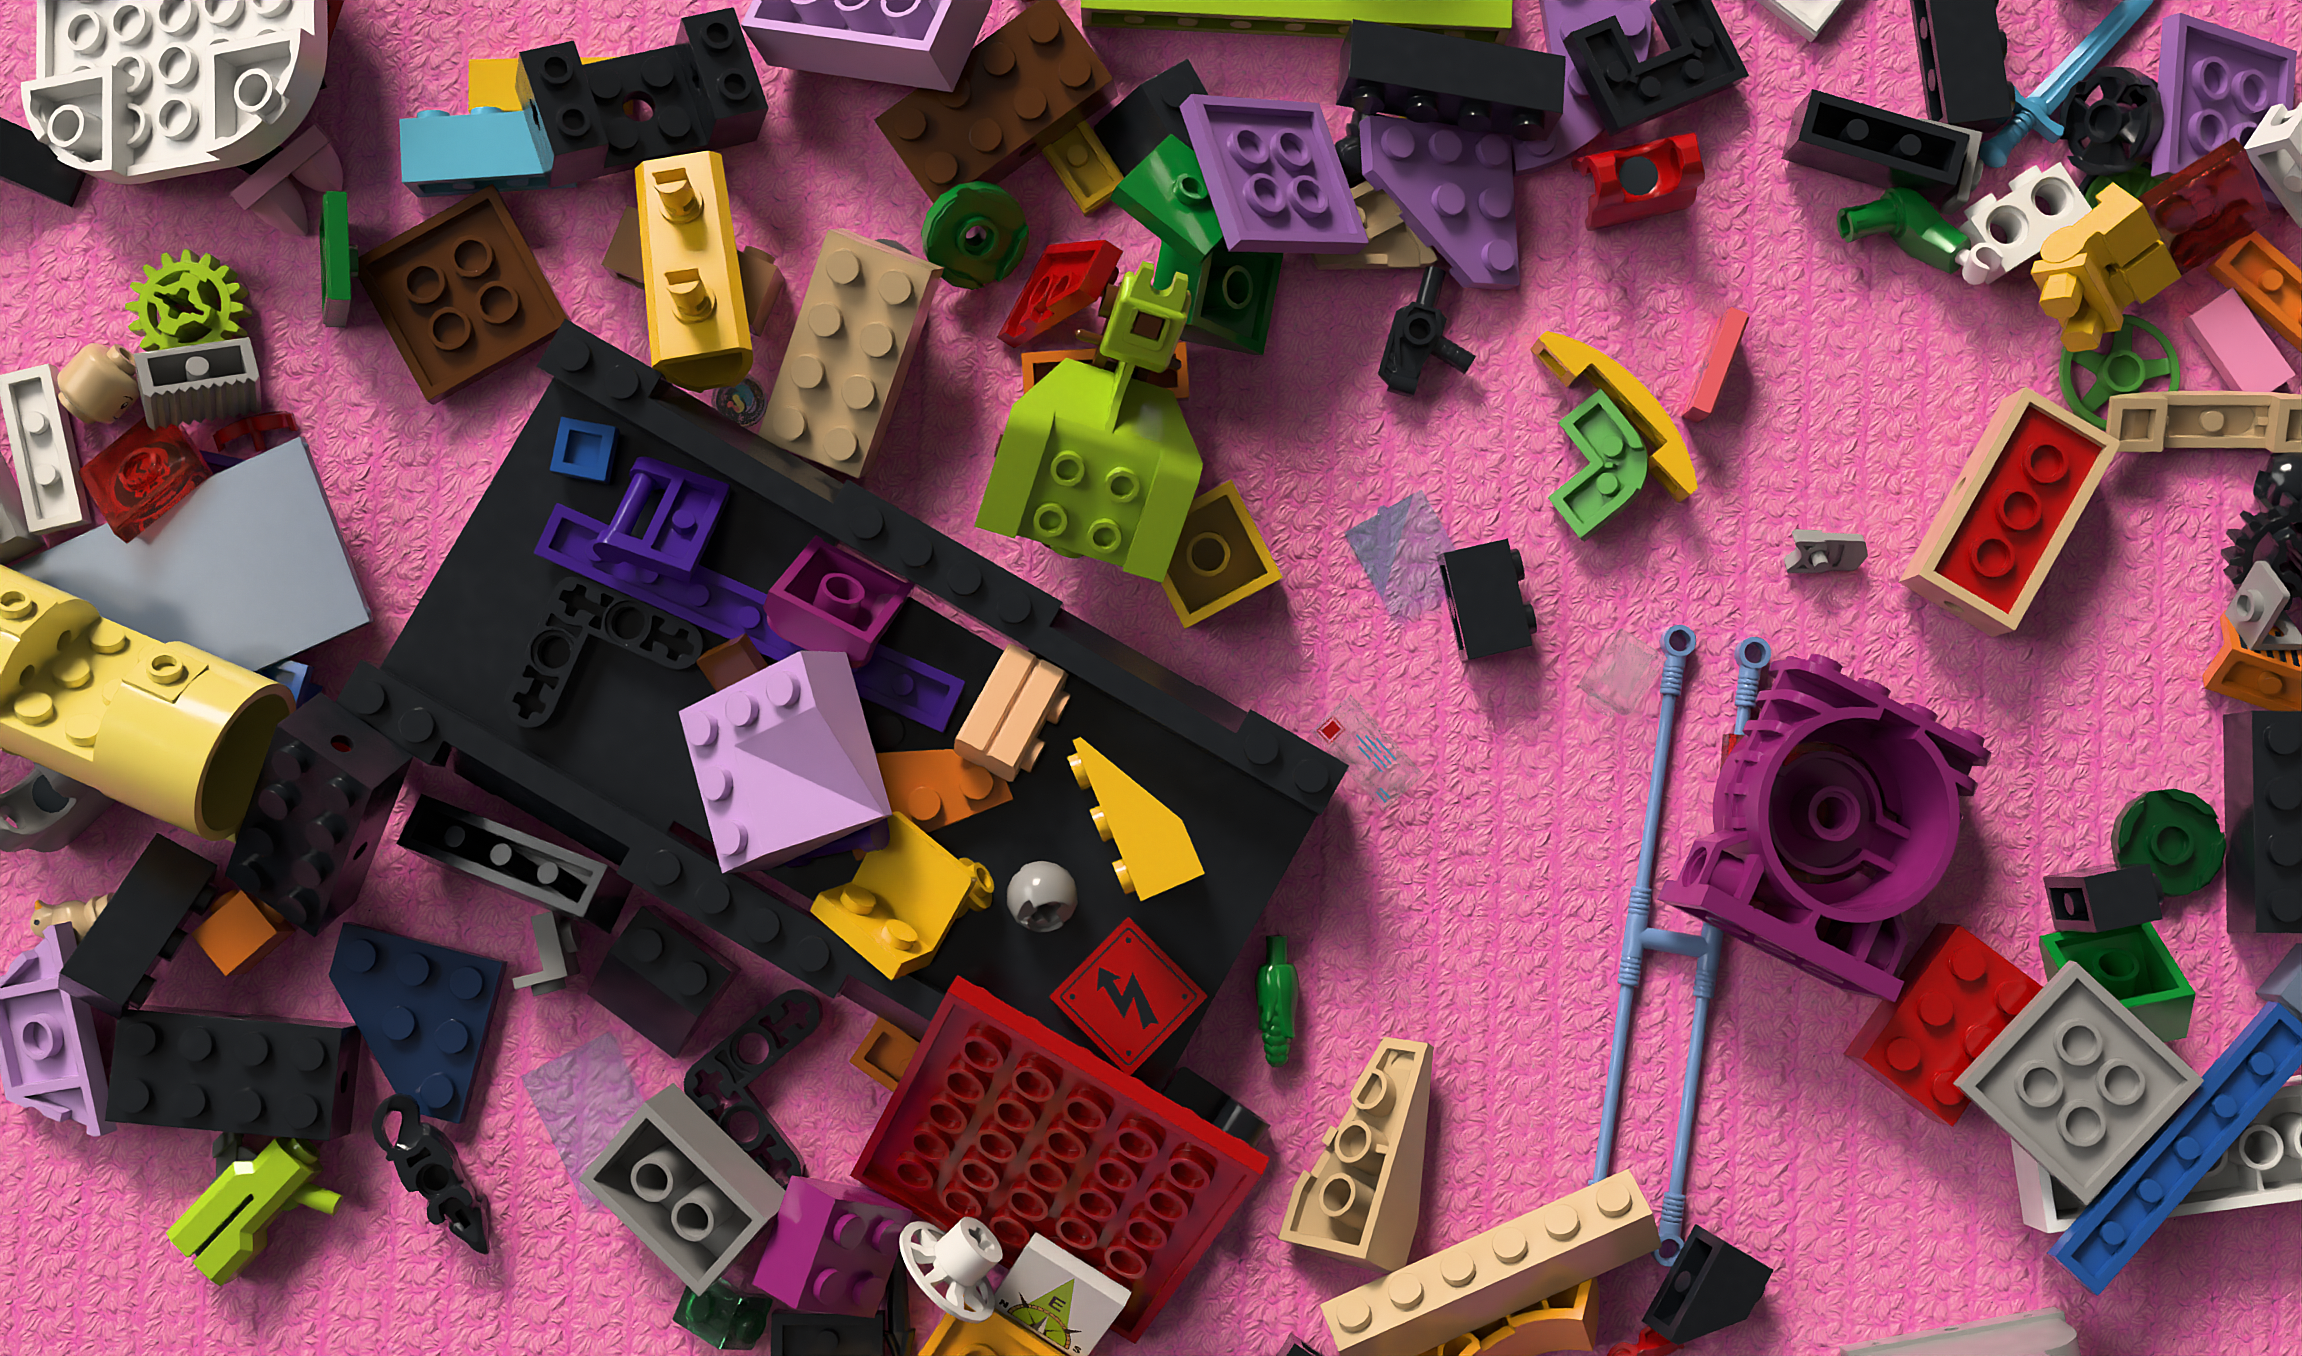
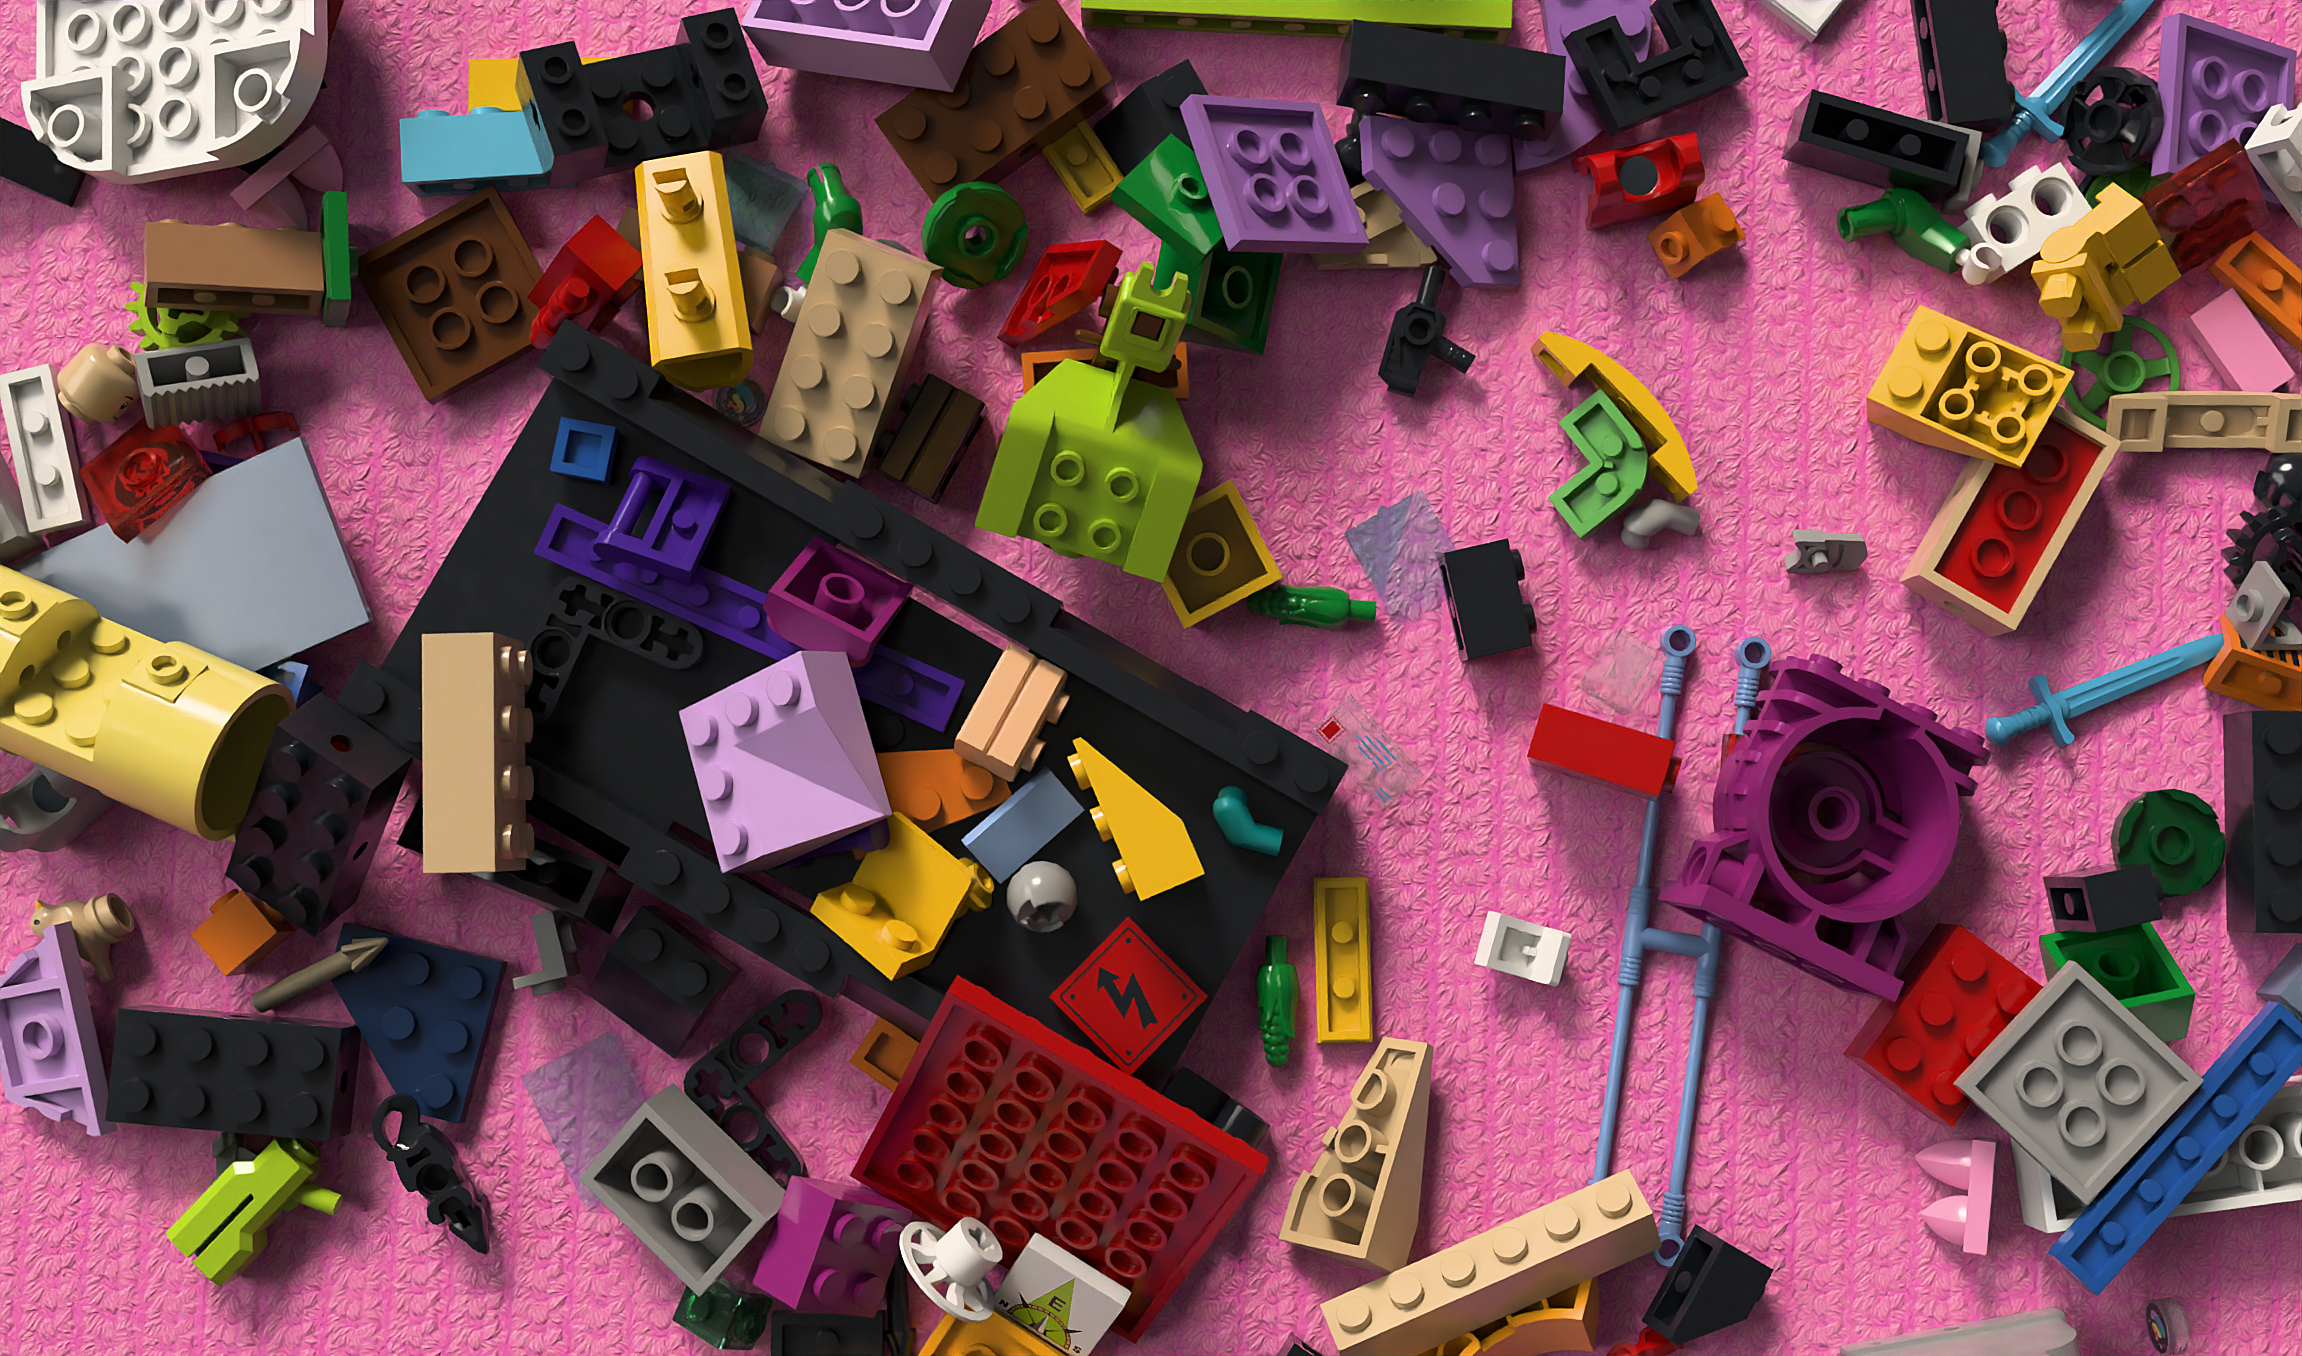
black brick [58,833,220,1020] -> none
reddish brown tile [696,633,769,692] -> none
coral tile [1681,307,1749,423] -> none
none -> medium nougat brick [143,219,324,316]
none -> dark tan piece [252,938,389,1013]
none -> tan brick [422,632,534,873]
none -> red brick [527,214,643,349]
none -> clear light blue piece [722,147,810,255]
none -> green arm [770,163,863,323]
none -> dark brown brick [874,373,988,505]
none -> light blue tile [962,766,1084,884]
none -> teal arm [1213,786,1284,857]
none -> green piece [1246,583,1376,629]
none -> yellow tile [1312,877,1373,1043]
none -> white bracket [1474,911,1571,987]
none -> red brick [1527,703,1683,803]
none -> light grey arm [1620,499,1700,549]
none -> orange bracket [1647,192,1746,279]
none -> yellow slope [1866,305,2075,469]
none -> bright pink tile [1915,1137,2000,1255]
none -> dark azure sword [1984,633,2224,748]
none -> clear tile [2145,1297,2190,1356]

